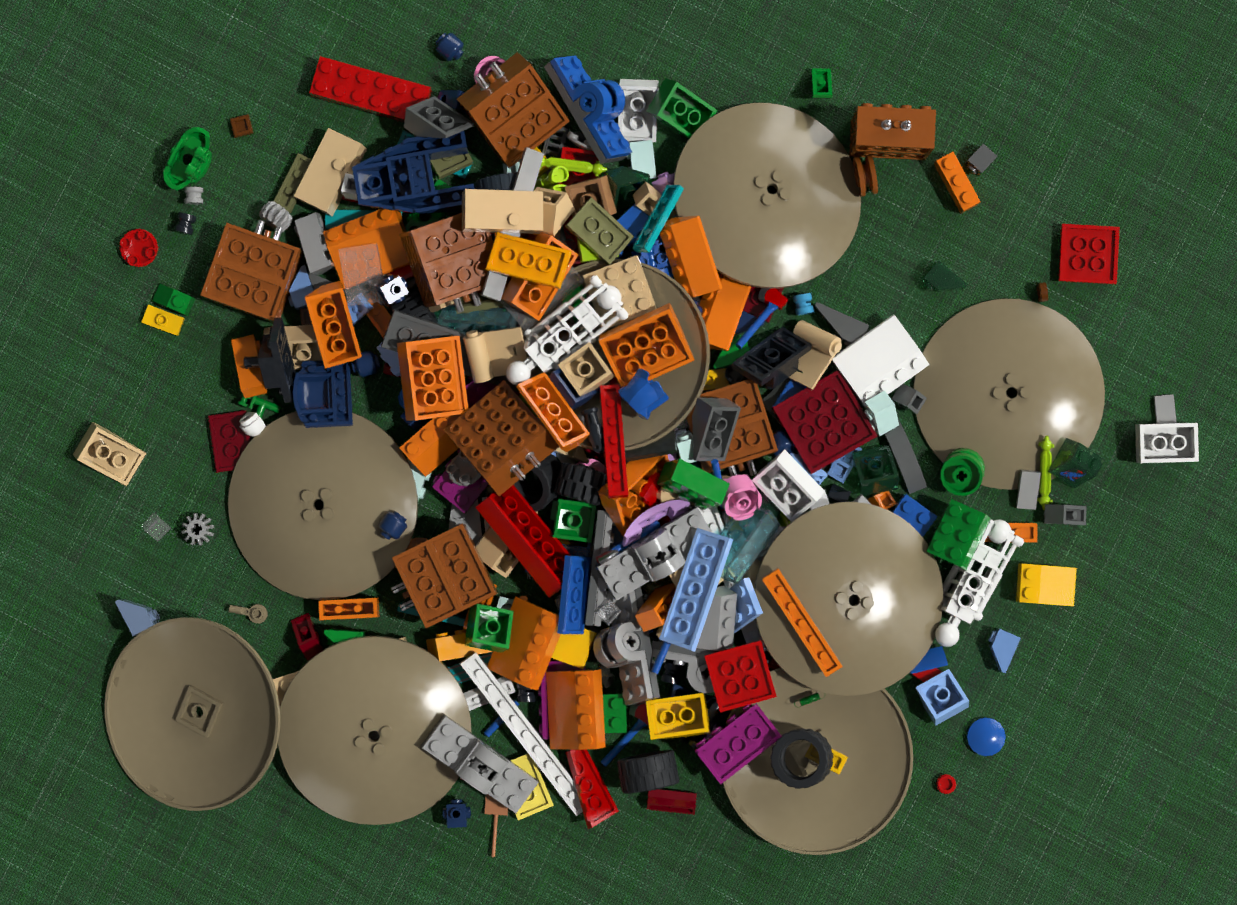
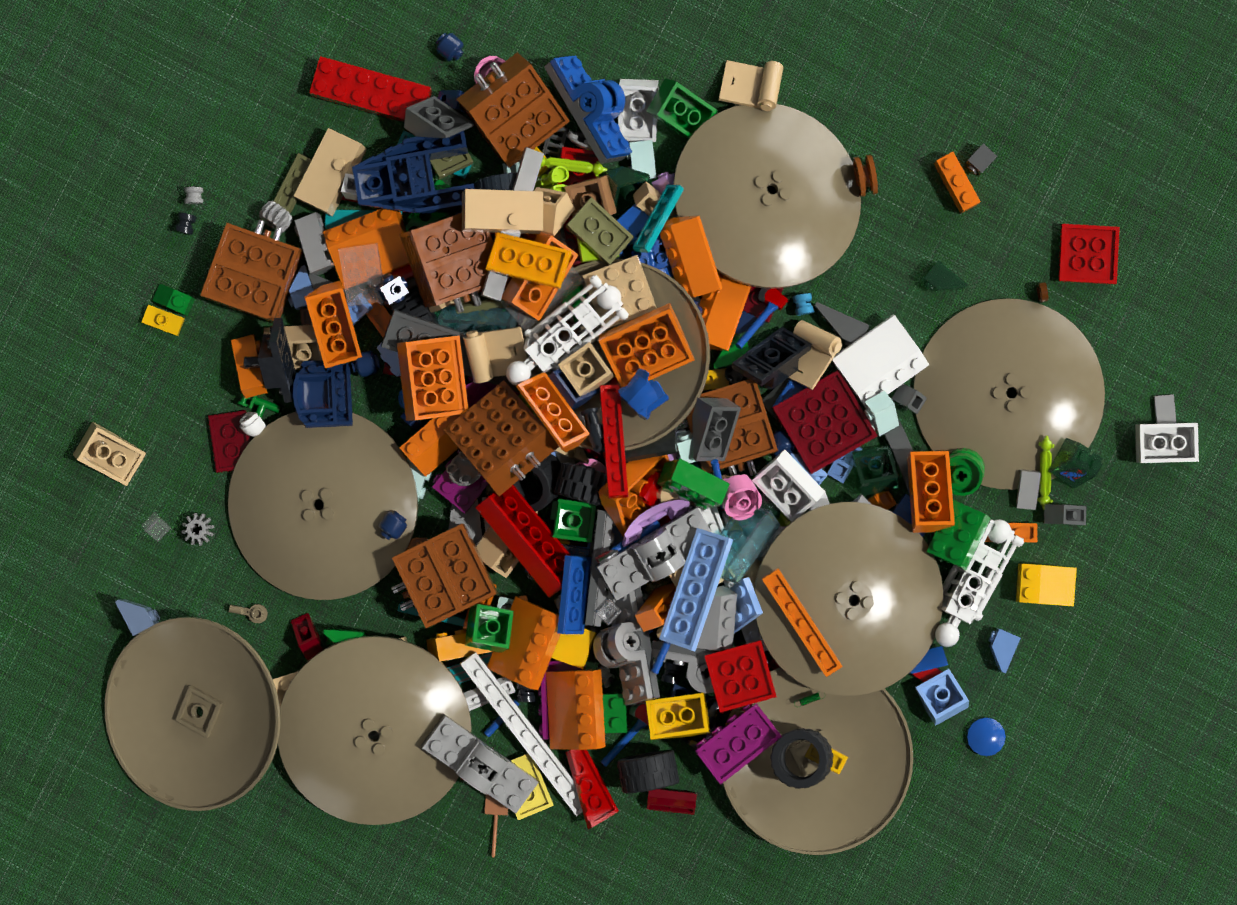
red dish [120,229,158,267] -> none
green piece [163,127,212,191] -> none
reddish brown tile [230,114,254,138] -> none
orange brick [319,598,380,620] -> none
dark blue brick [443,799,471,828] -> none
green slope [811,68,832,99] -> none
black slope [827,484,851,502] -> none
dark orange piece [849,103,936,160] -> none
red tile [936,774,956,794] -> none
none -> tan door [719,60,783,111]
none -> orange slope [907,451,955,533]

